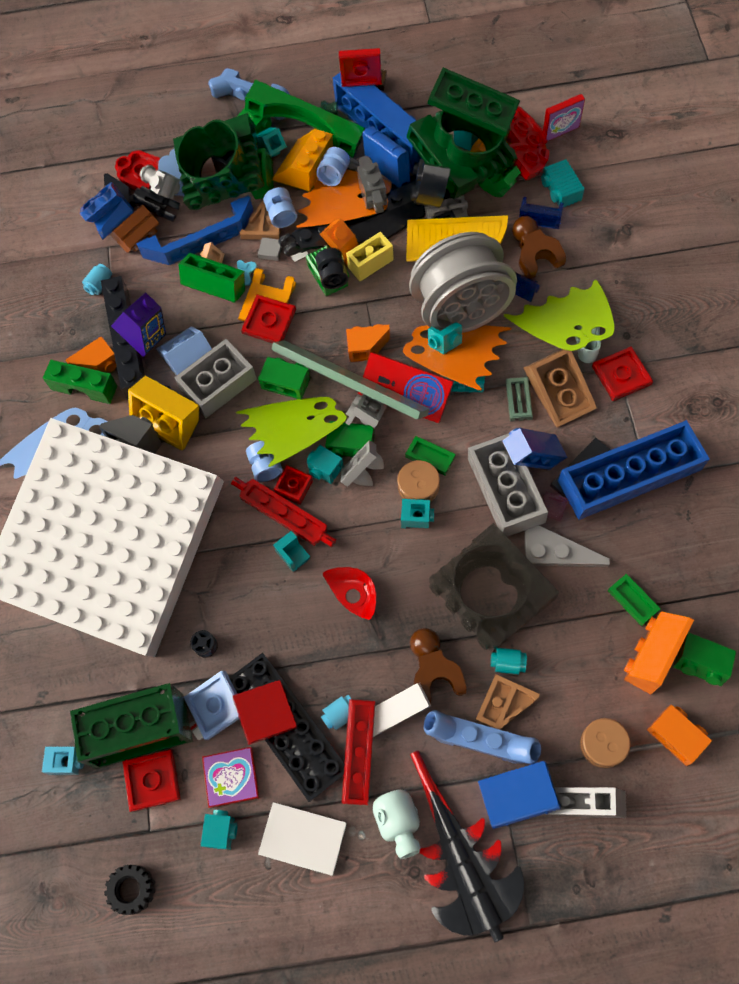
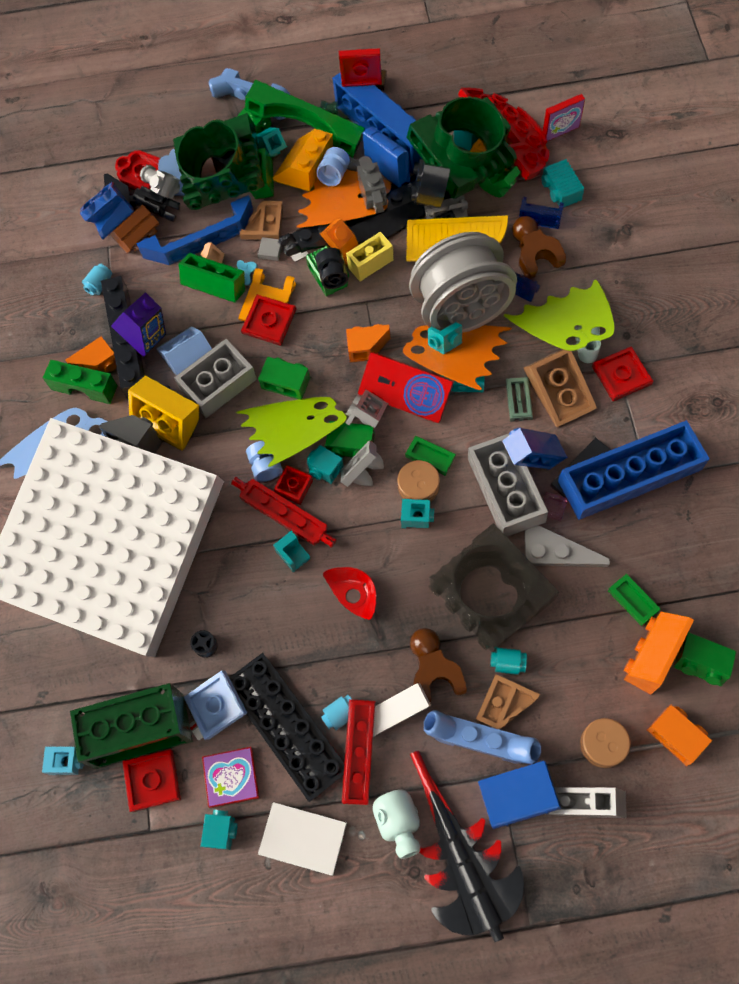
black tyre [104,865,156,915] -> none
red tile [232,680,297,745] -> none
light blue wheel [263,187,297,228] -> none
sand green tile [271,341,430,419] -> none
dark green tile [427,67,521,137] -> none

